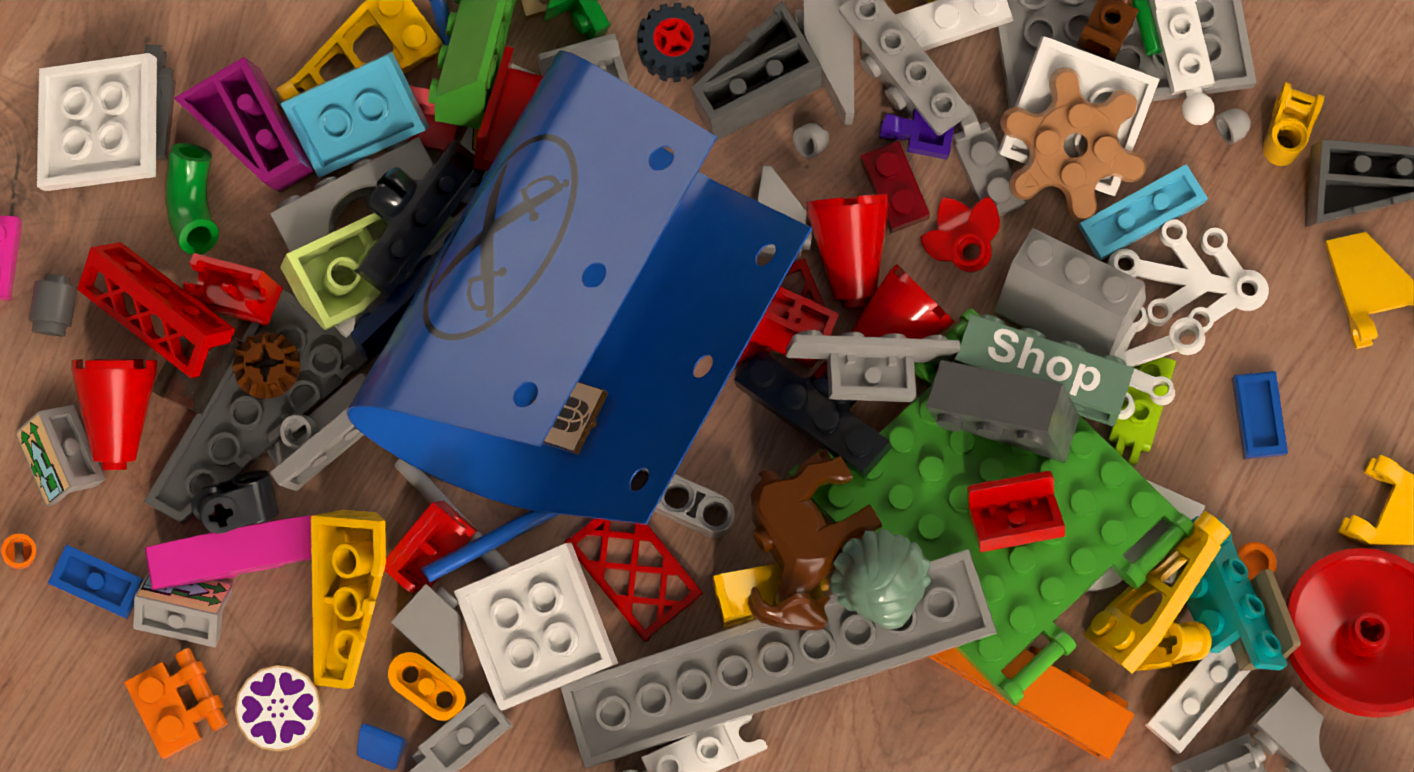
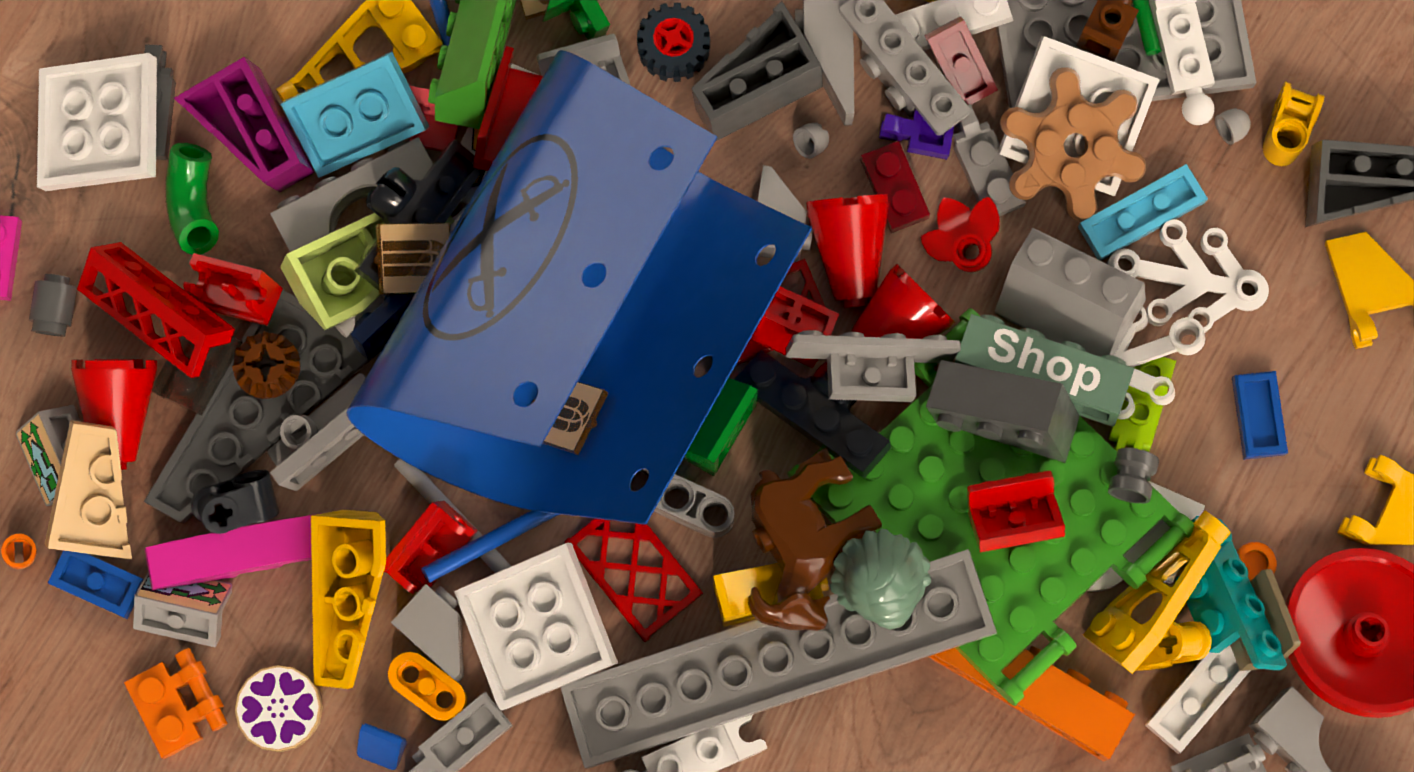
none -> tan wing [45,420,132,559]
none -> piece [373,223,450,295]
none -> green slope [683,378,758,476]
none -> plate [924,16,998,105]
none -> dark grey wheel [1108,448,1159,504]

